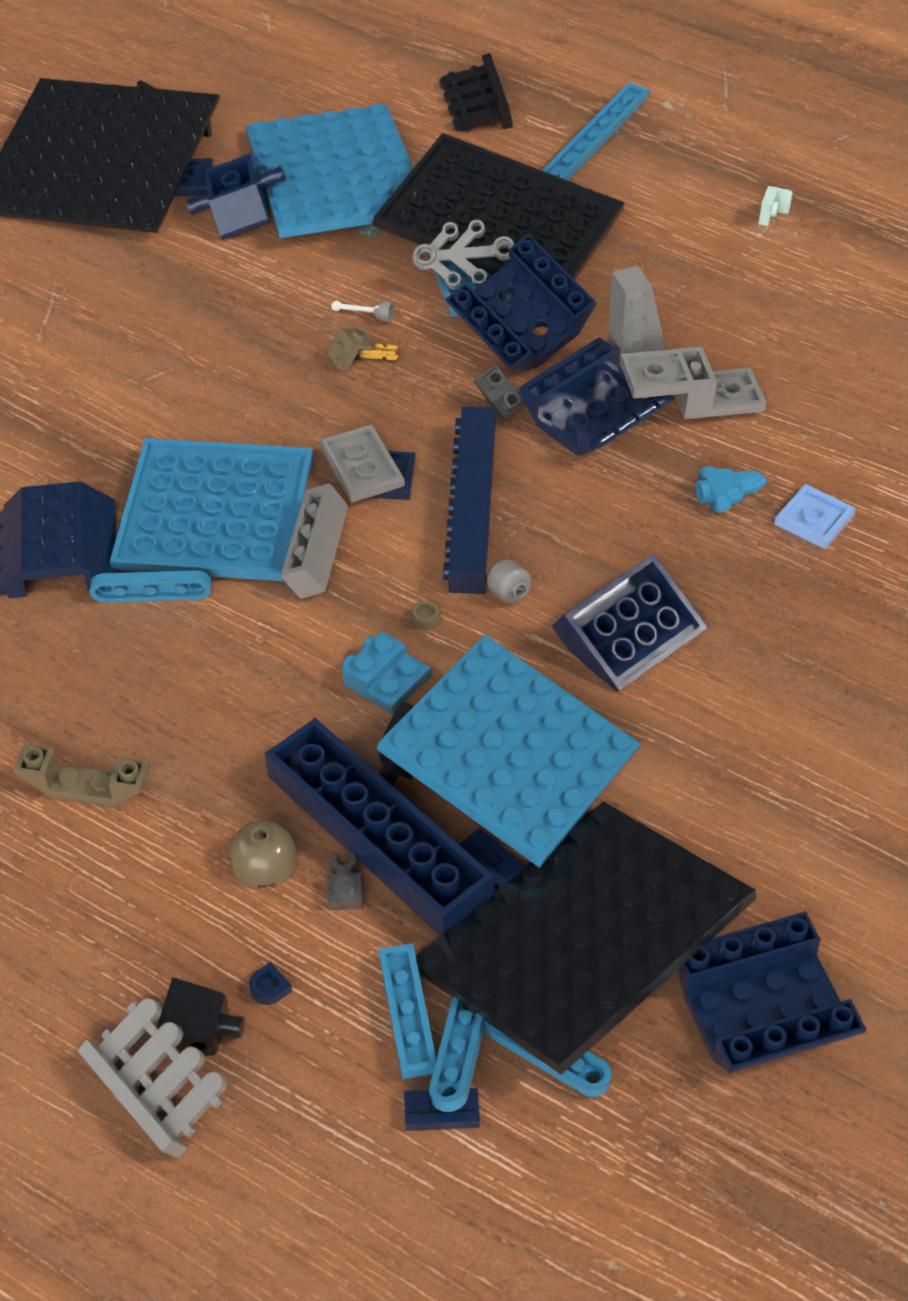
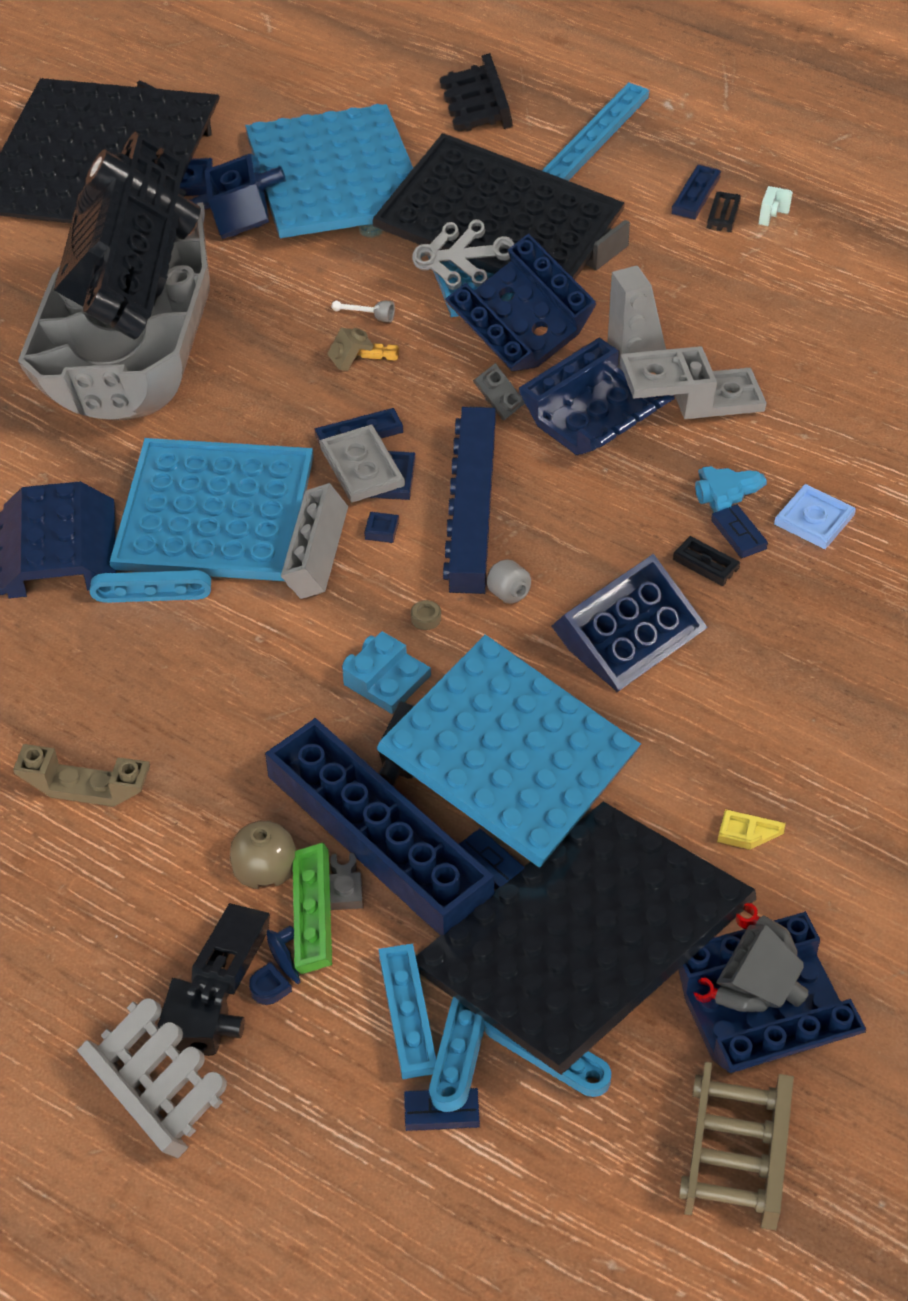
none -> light grey cylinder [18,202,210,420]
none -> black piece [54,132,201,340]
none -> black hinge [187,903,270,1007]
none -> dark blue bar [267,926,301,984]
none -> bright green plate [293,843,332,974]
none -> dark blue tile [314,408,403,445]
none -> dark blue tile [364,512,399,543]
none -> dark grey panel [586,220,630,271]
none -> dark blue tile [672,164,721,220]
none -> black tile [673,536,740,586]
none -> dark tan fence [679,1062,794,1230]
none -> dark grey torso [693,903,809,1012]
none -> black tile [706,191,741,233]
none -> dark blue tile [711,504,768,559]
none -> light yellow tile [717,809,786,850]

